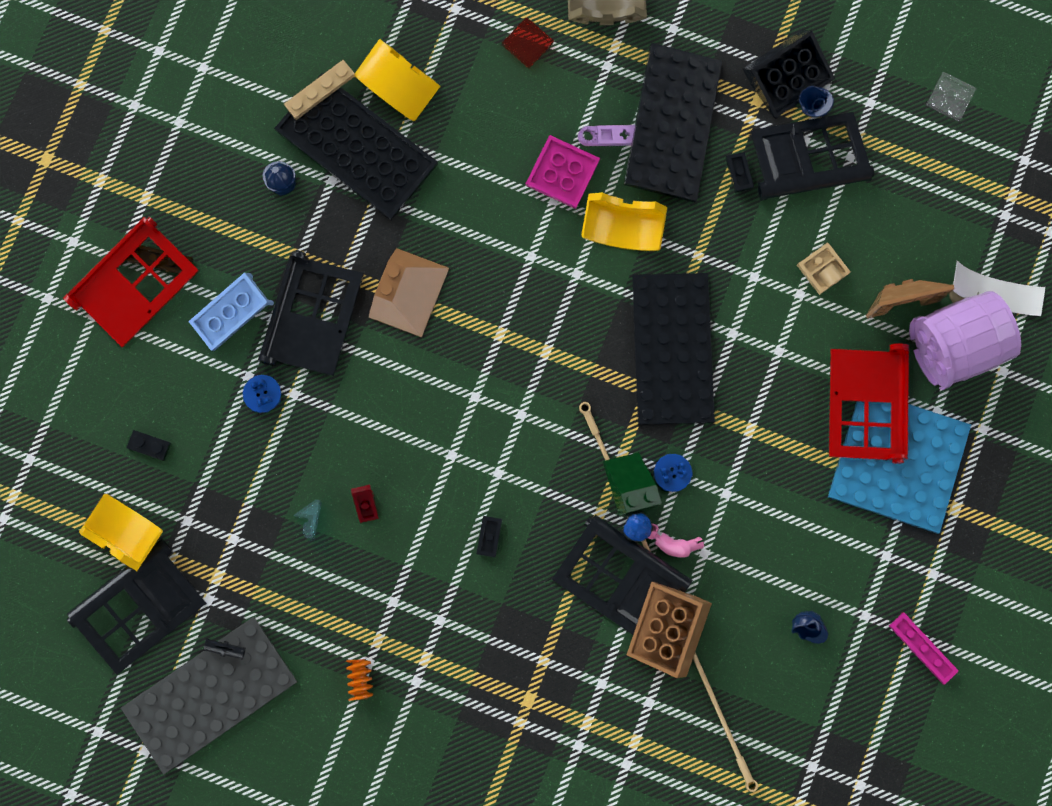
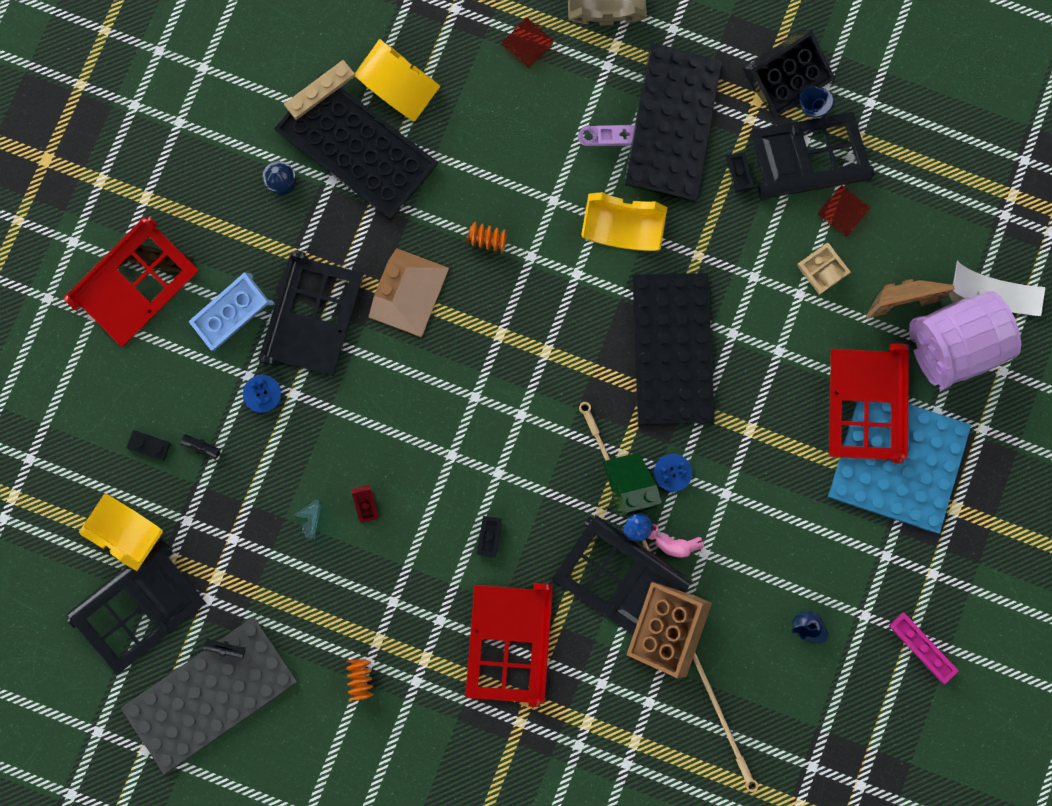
dark pink plate [525,135,600,209] -> none
clear plate [926,72,976,122] -> none
none -> black pin [180,434,221,460]
none -> red door [465,583,553,707]
none -> orange piece [466,222,507,253]
none -> clear red tile [818,185,871,237]

